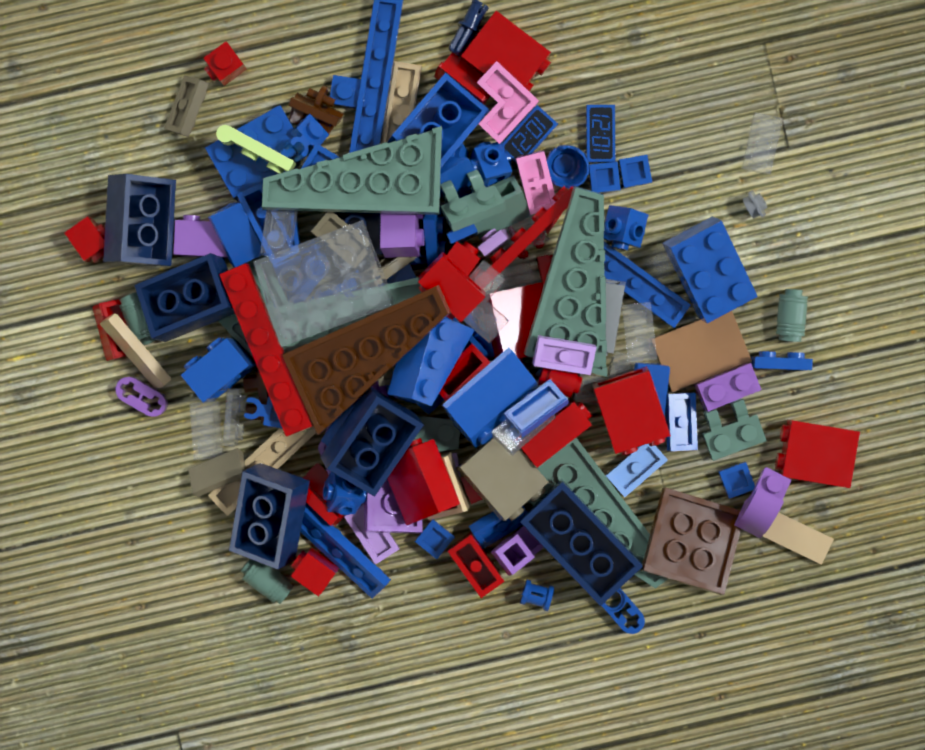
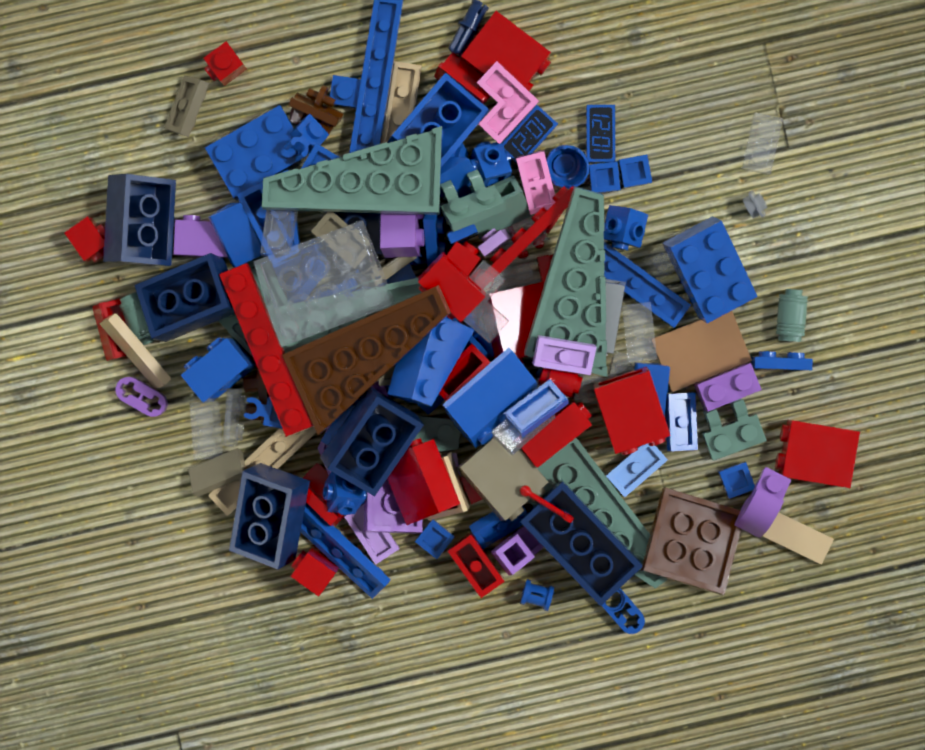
yellowish green plate [216,125,296,174] -> none
sand green head [241,559,294,604] -> none
none -> red hinge [520,485,574,523]

